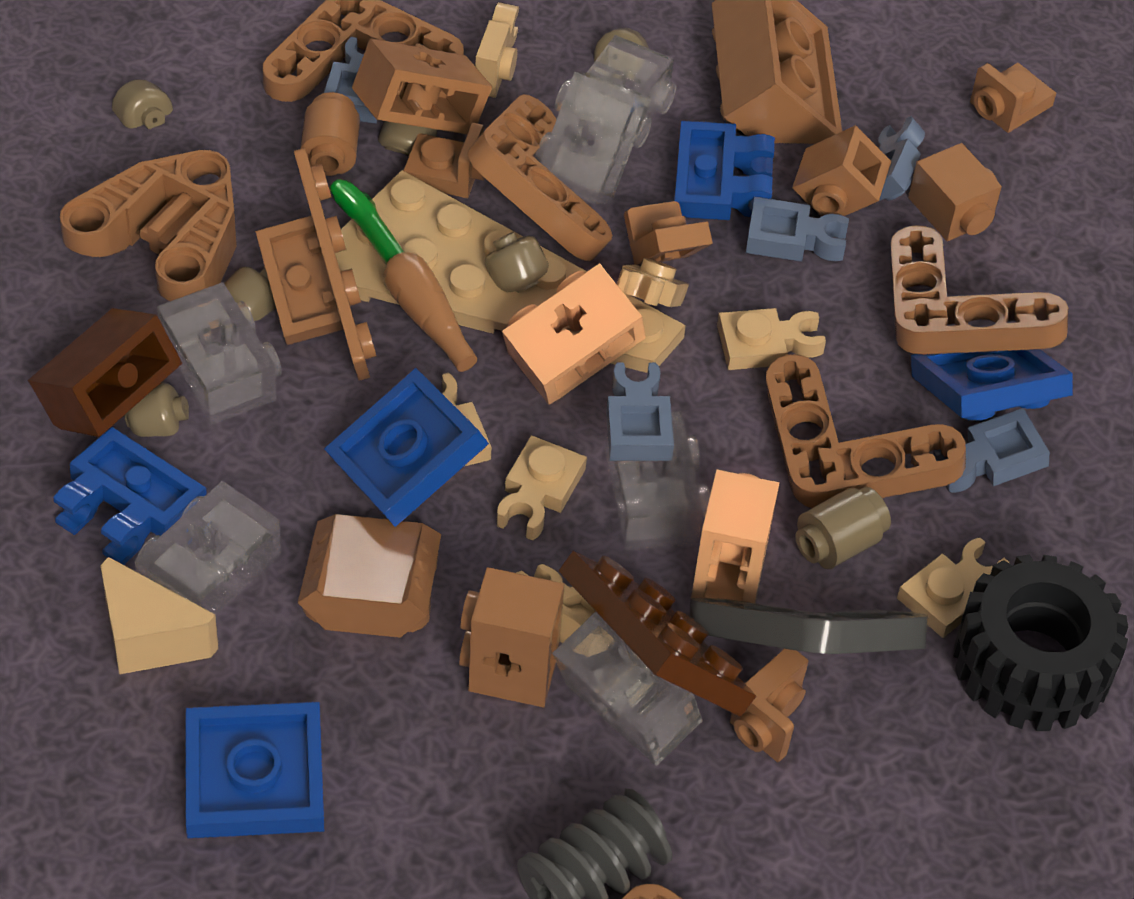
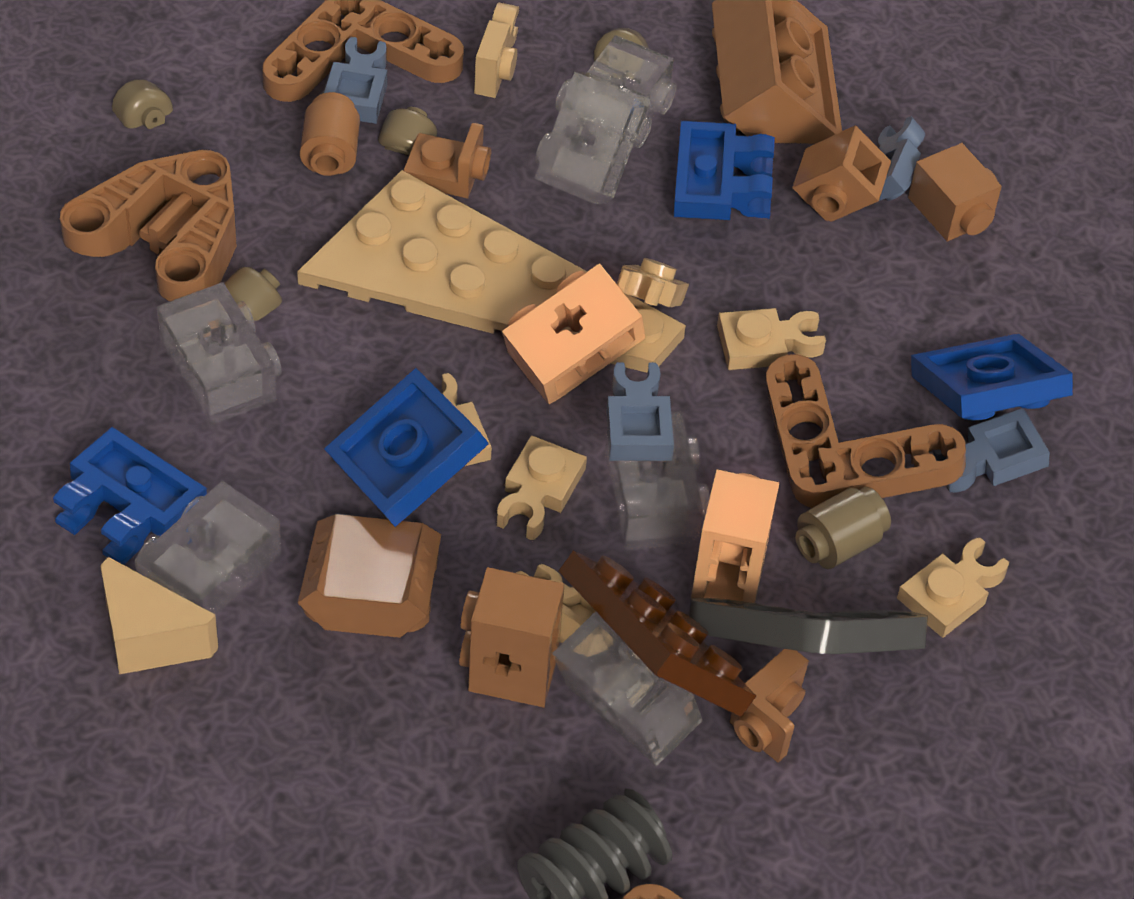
reddish brown brick [28,308,183,437] -> none
dark tan piece [125,382,189,437] -> none
blue plate [186,702,324,839] -> none
medium nougat bracket [255,148,376,380] -> none
medium nougat piece [329,179,478,372] -> none
medium nougat brick [352,38,493,135] -> none
medium nougat beam [467,94,612,261] -> none
dark tan piece [485,232,549,293] -> none
medium nougat bracket [624,201,713,266] -> none
sand blue plate [746,196,849,262] -> none
medium nougat beam [891,225,1069,355] -> none
black tyre [953,554,1128,731] -> none
medium nougat bracket [970,63,1056,133] -> none

